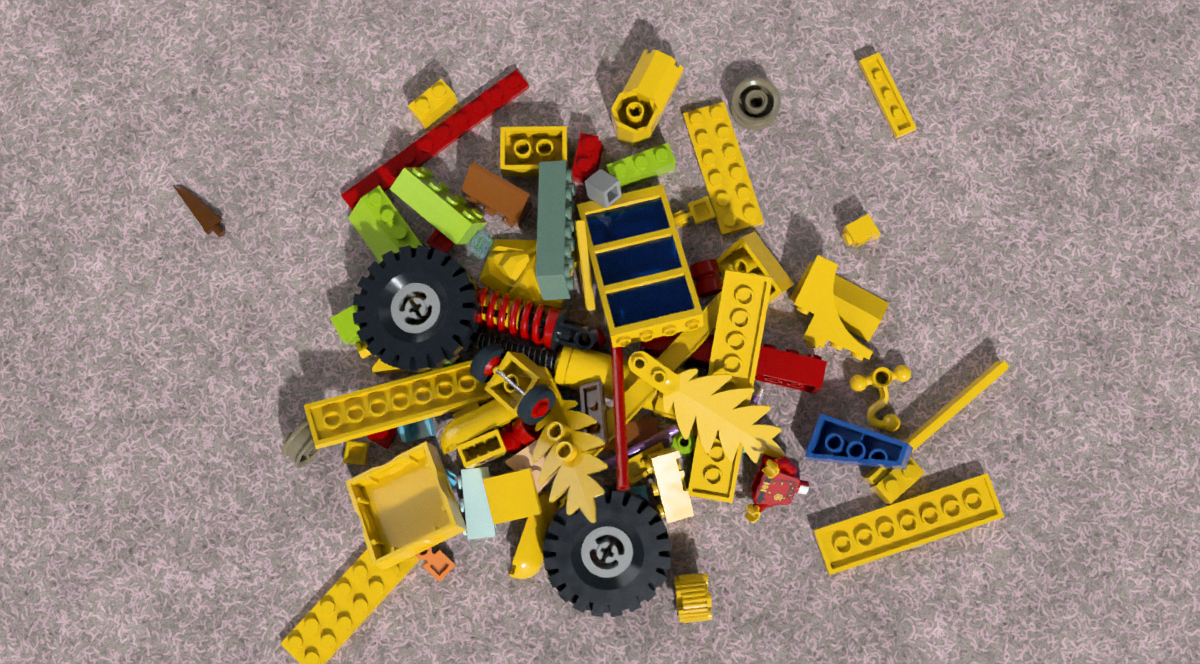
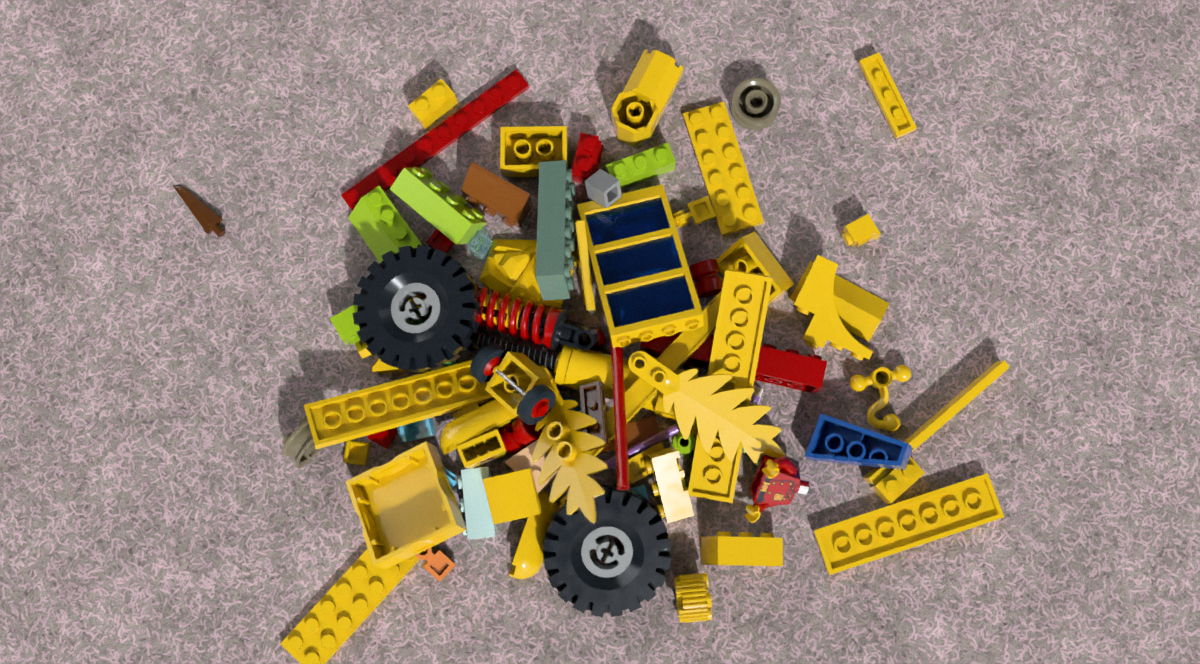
none -> yellow wedge [701,532,783,566]

